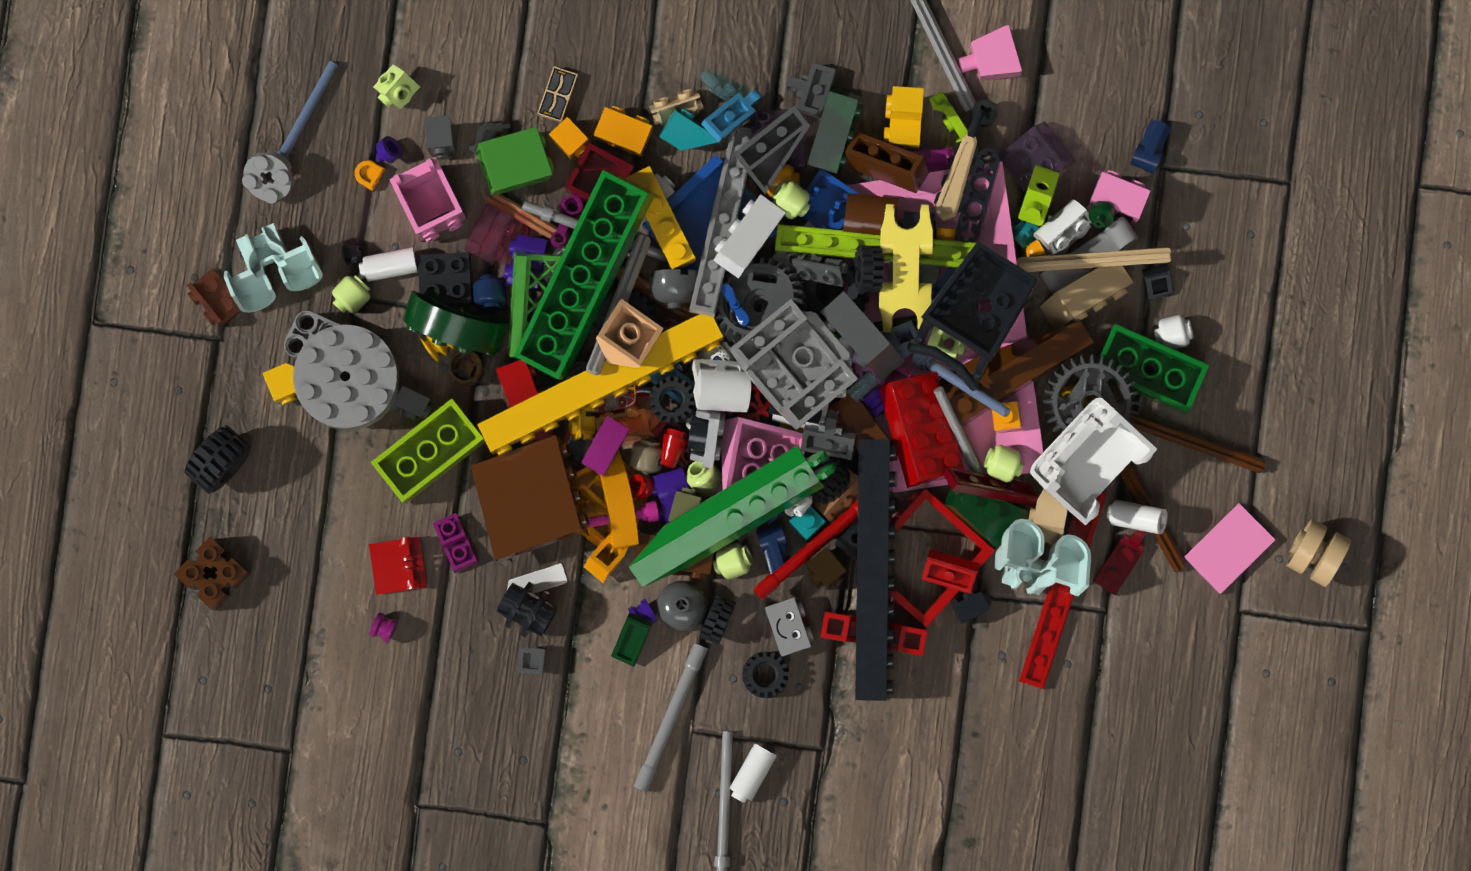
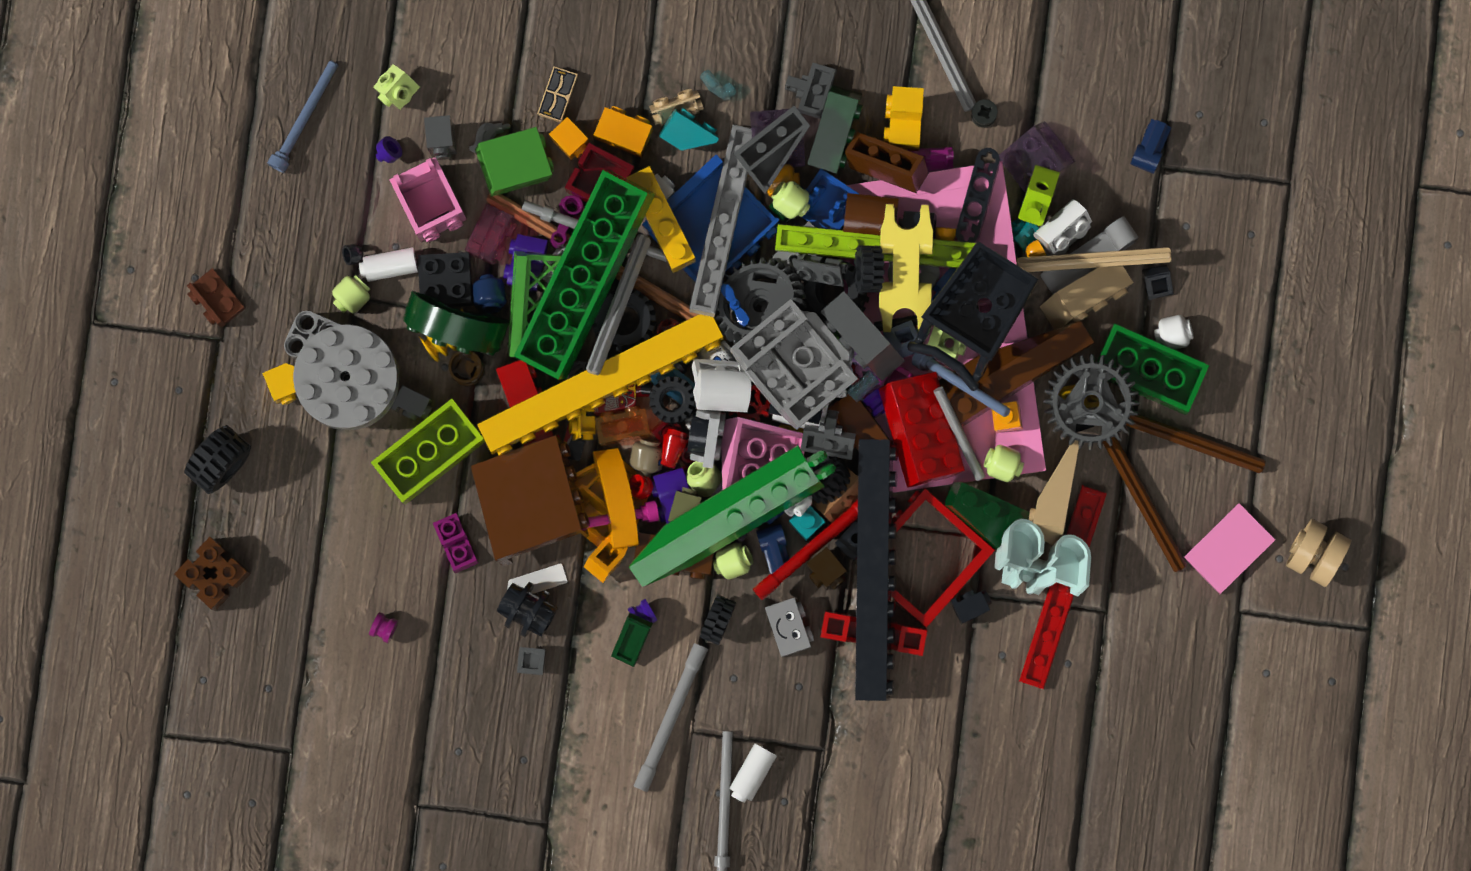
light aqua piece [224,223,323,313] -> none
light grey plate [242,151,295,204] -> none
light orange tile [355,160,386,191] -> none
red hinge [369,536,427,595] -> none
magenta slope [581,416,630,477] -> none
light nougat slope [596,299,664,368] -> none
dark grey cylinder [649,269,698,310] -> none
dark grey cylinder [657,581,708,632] -> none
dark azure plate [701,89,763,143] -> none
white brick [713,194,786,279] -> none
black tyre [742,651,789,698] -> none
red slope [921,550,979,594] -> none
lime hinge [929,90,979,149] -> none
tan sword [934,109,985,222] -> none
dark red tile [943,468,1039,506] -> none
bright pink torso [958,25,1022,80] -> none
white windscreen [1030,397,1157,525] -> none
bright pink brick [1087,171,1150,227] -> none
dark green tile [1088,201,1116,228] -> none
dark red hinge [1093,530,1147,596] -> none
white brick [1107,500,1167,534] -> none

